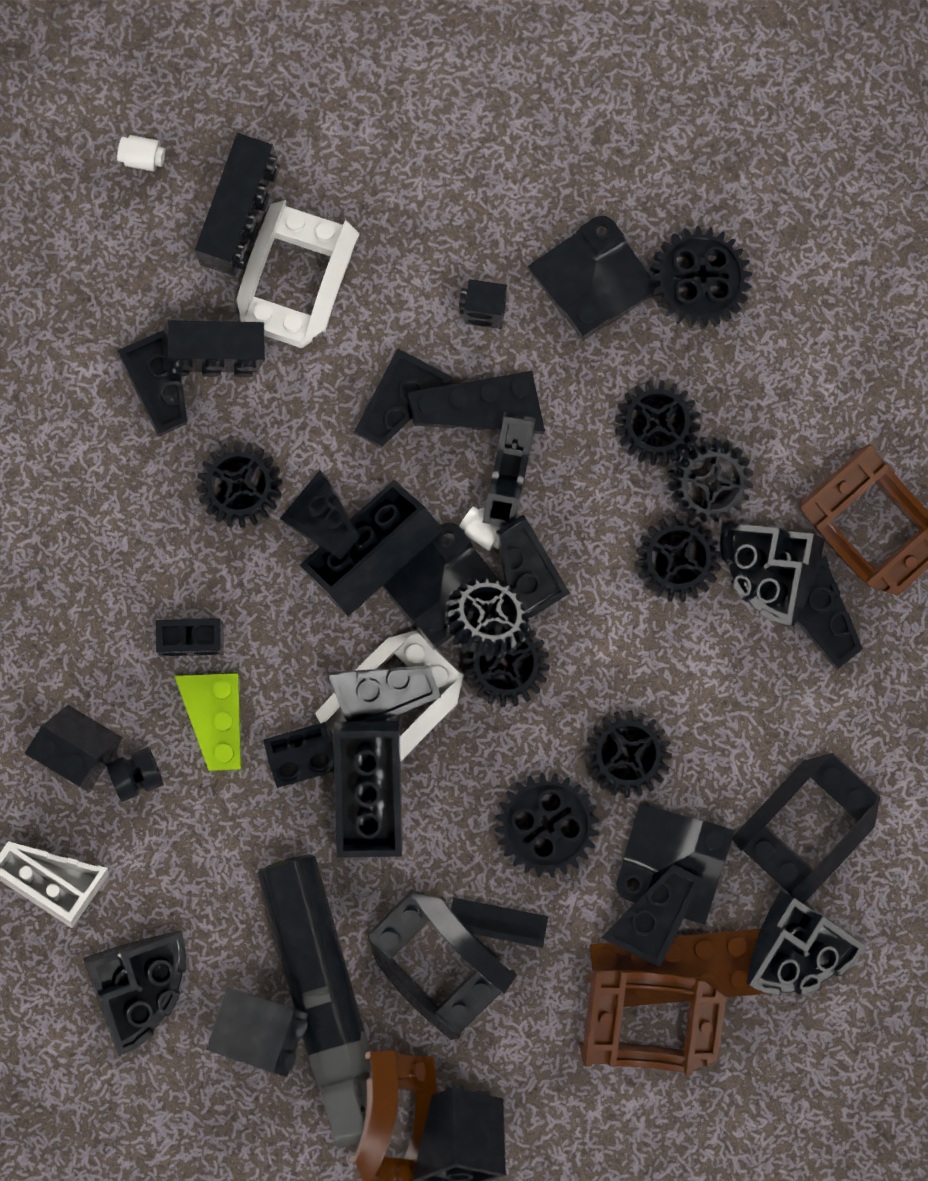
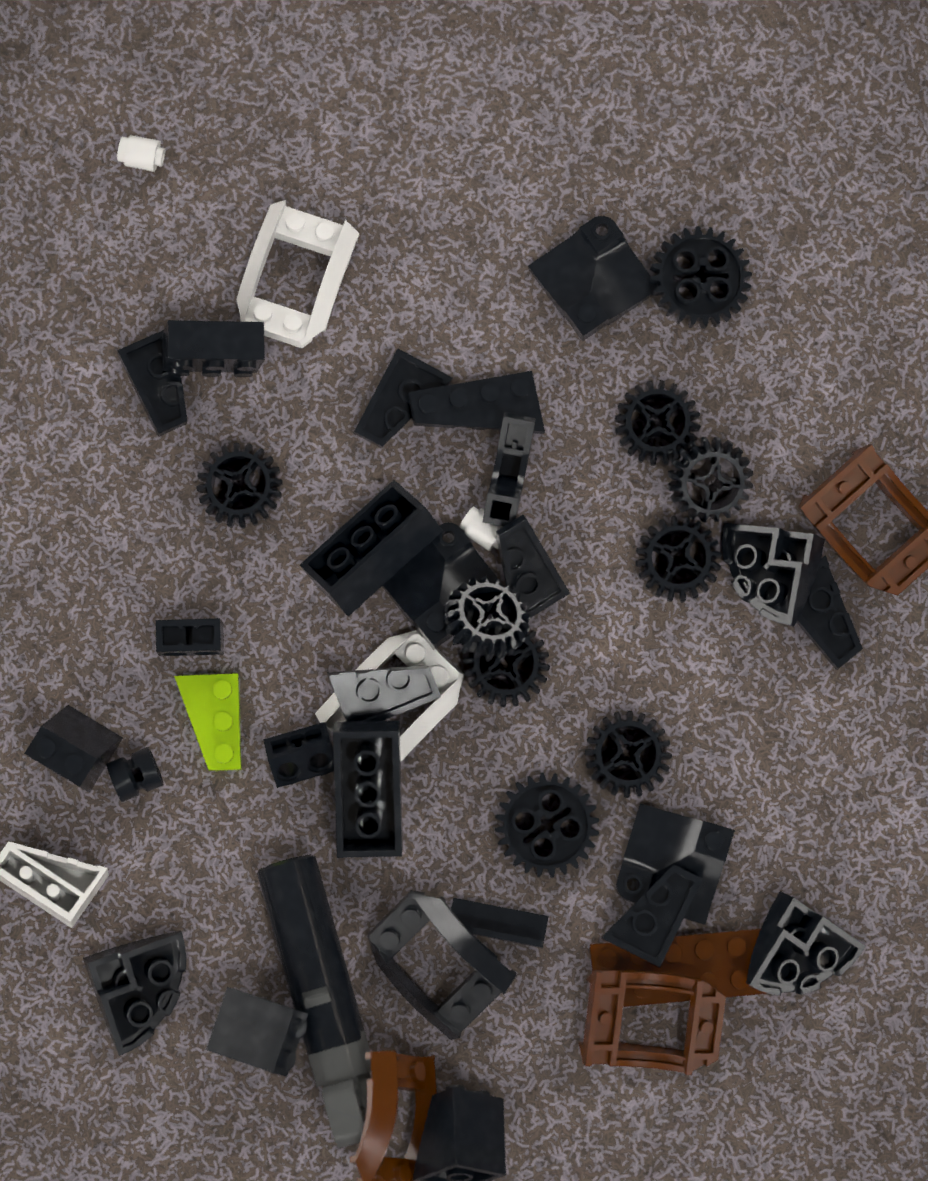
black brick [195,133,280,277] -> none
black wing [280,470,361,561] -> none
black brick [459,279,507,329] -> none
black wedge [732,753,881,904] -> none

